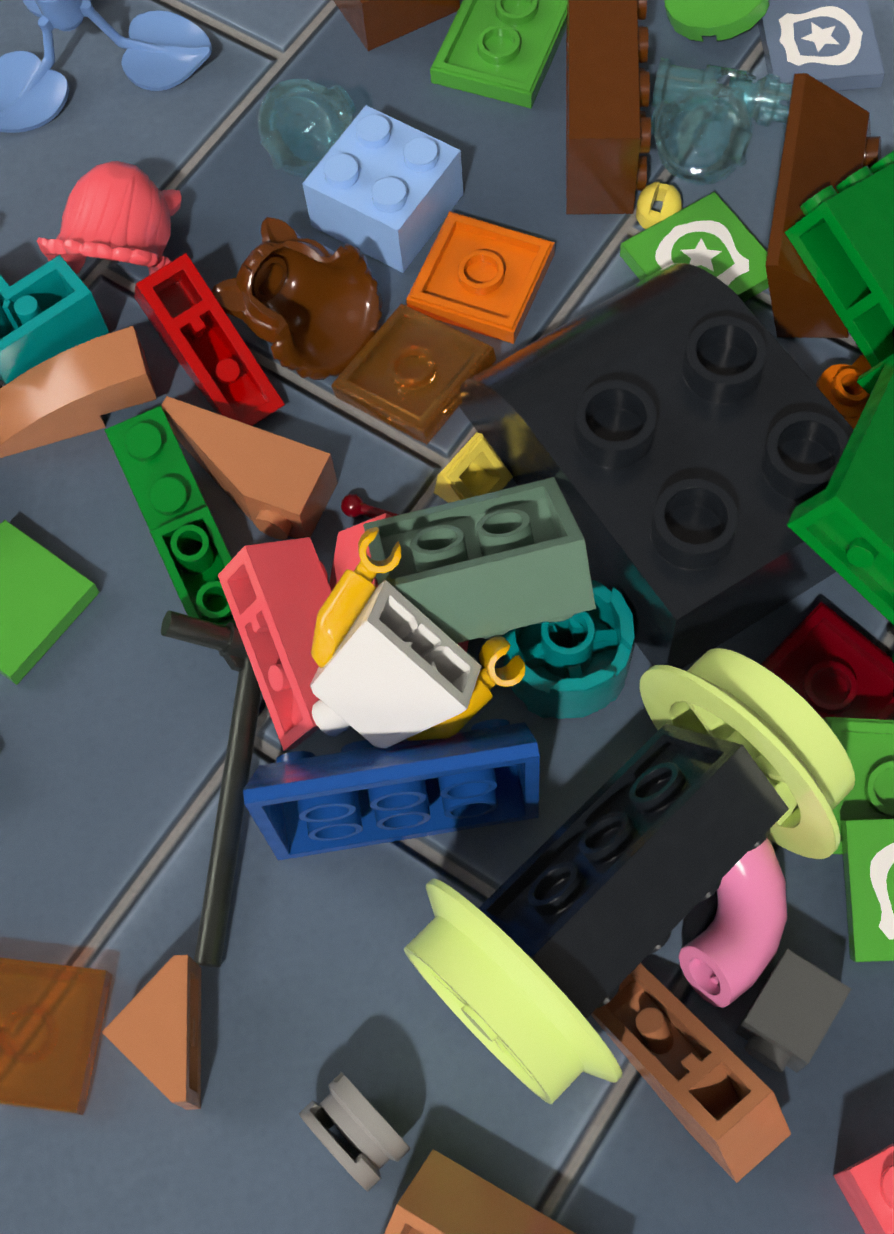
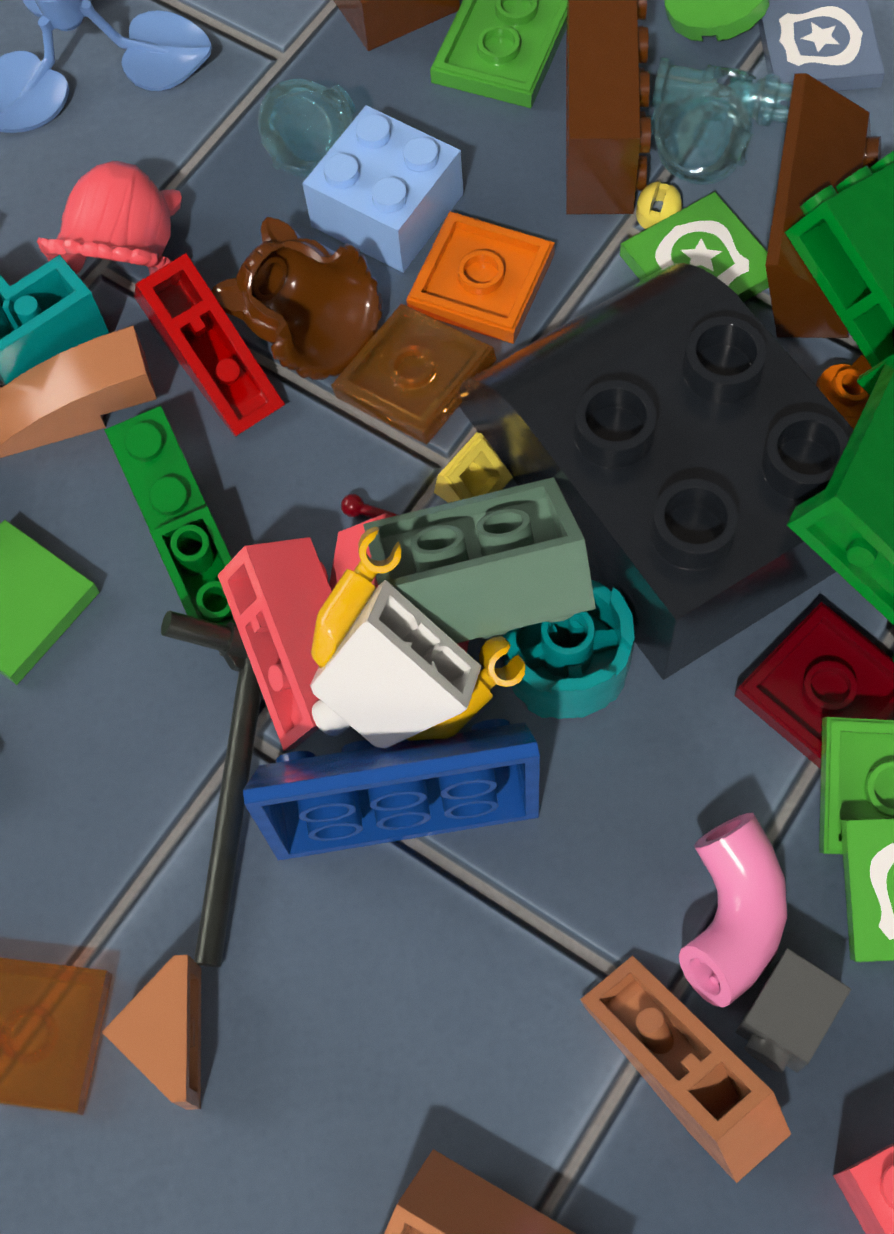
nougat slope [161,396,338,540] -> none
light grey wheel [299,1072,411,1192] -> none
brick [404,648,855,1104] -> none

